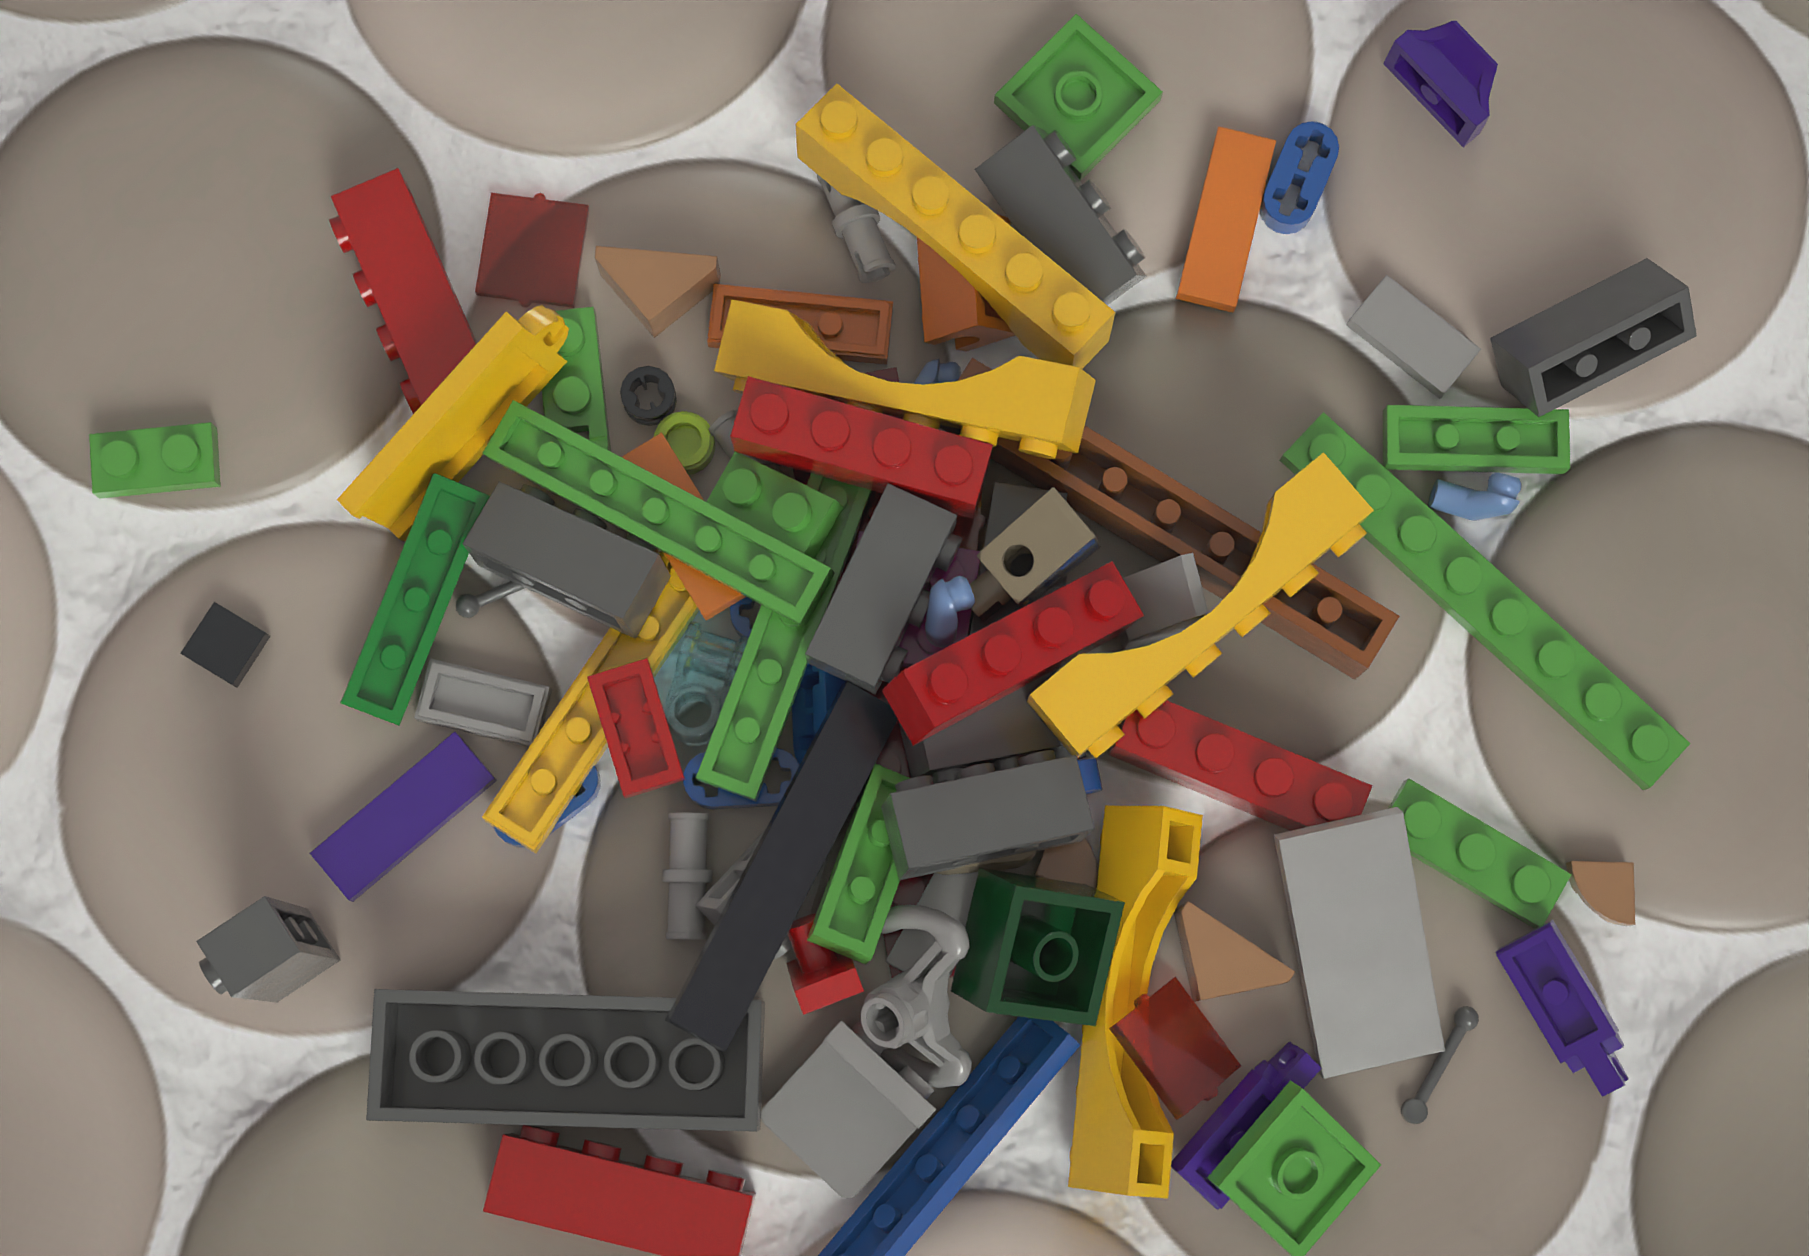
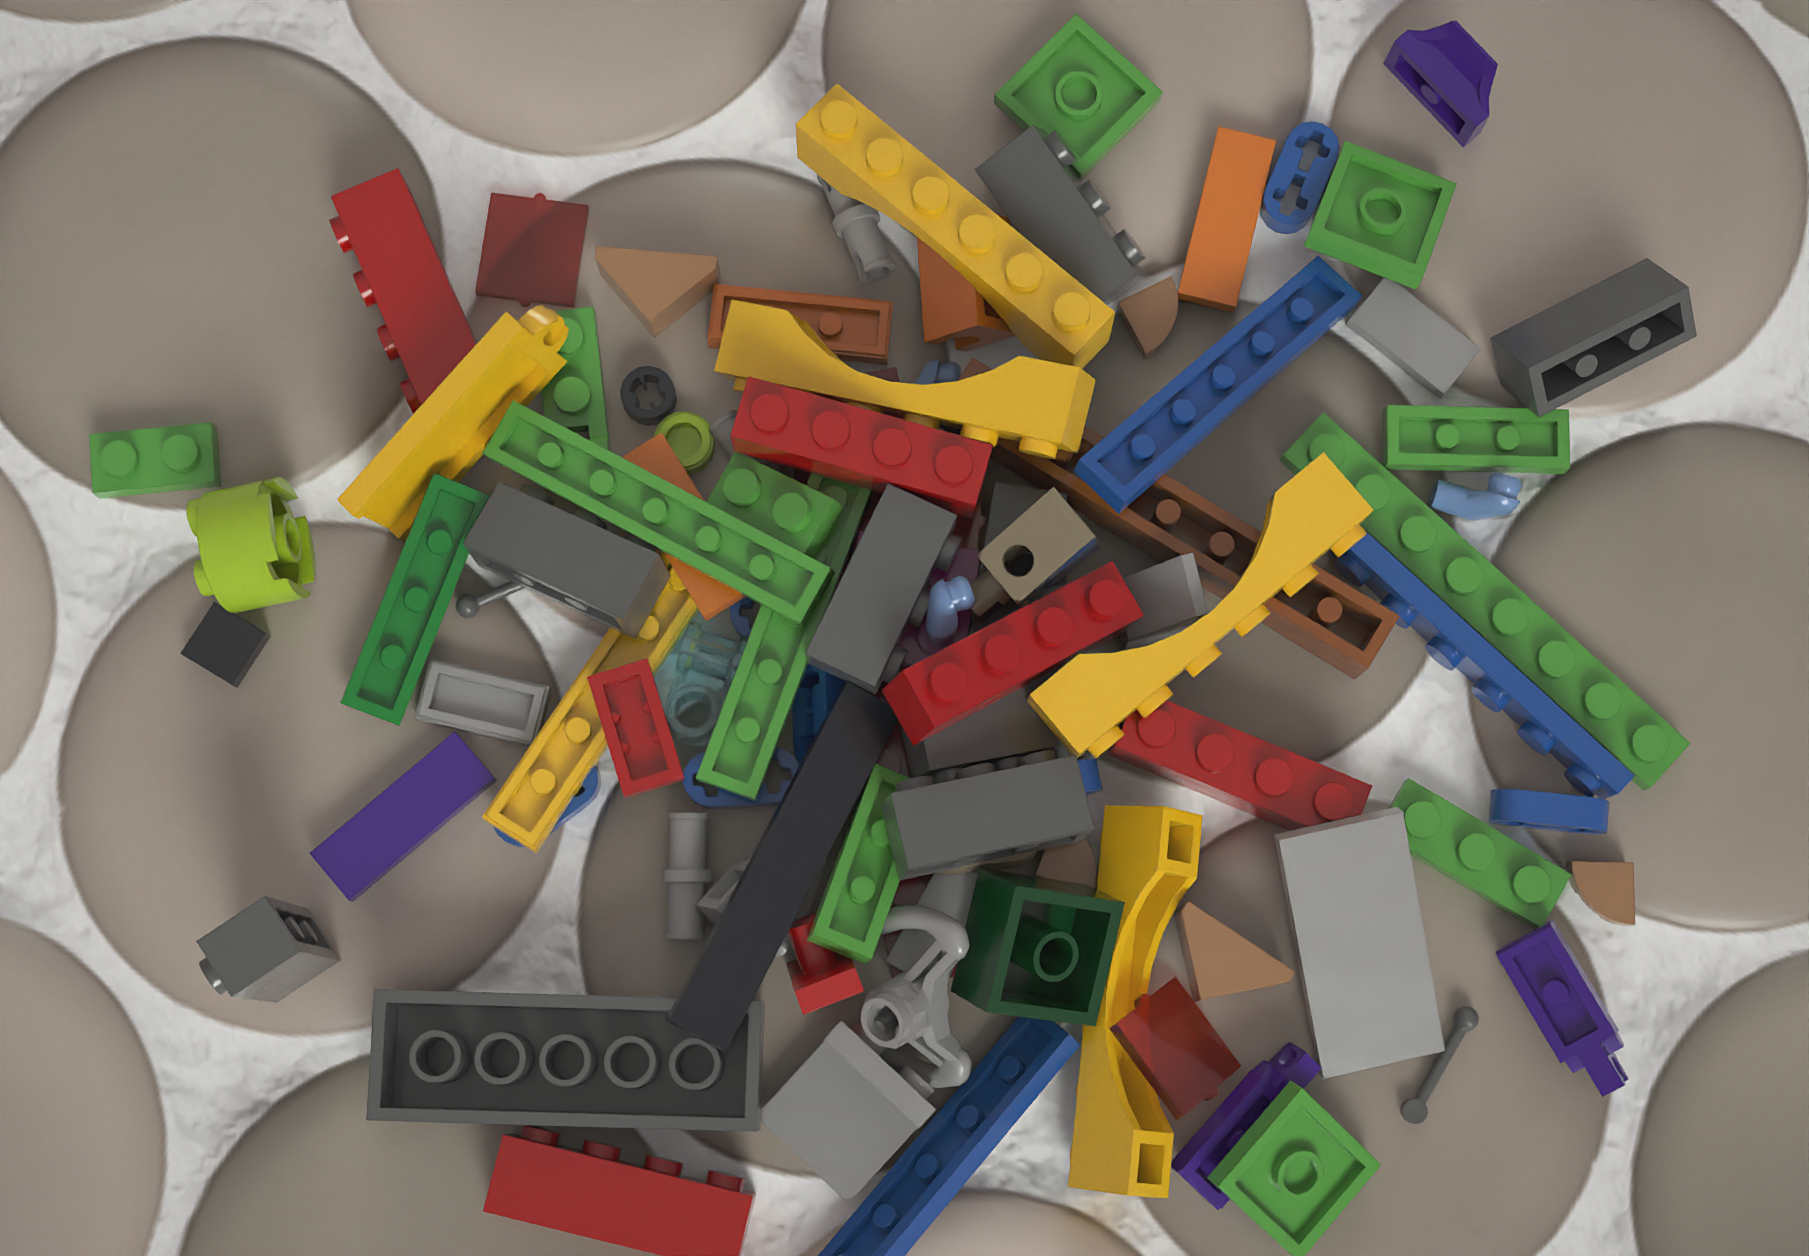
none -> lime brick [186,477,316,613]
none -> blue plate [1074,256,1362,514]
none -> medium nougat tile [1116,276,1178,359]
none -> bright green plate [1304,141,1457,290]
none -> blue plate [1328,533,1635,799]
none -> blue beam [1488,789,1609,834]

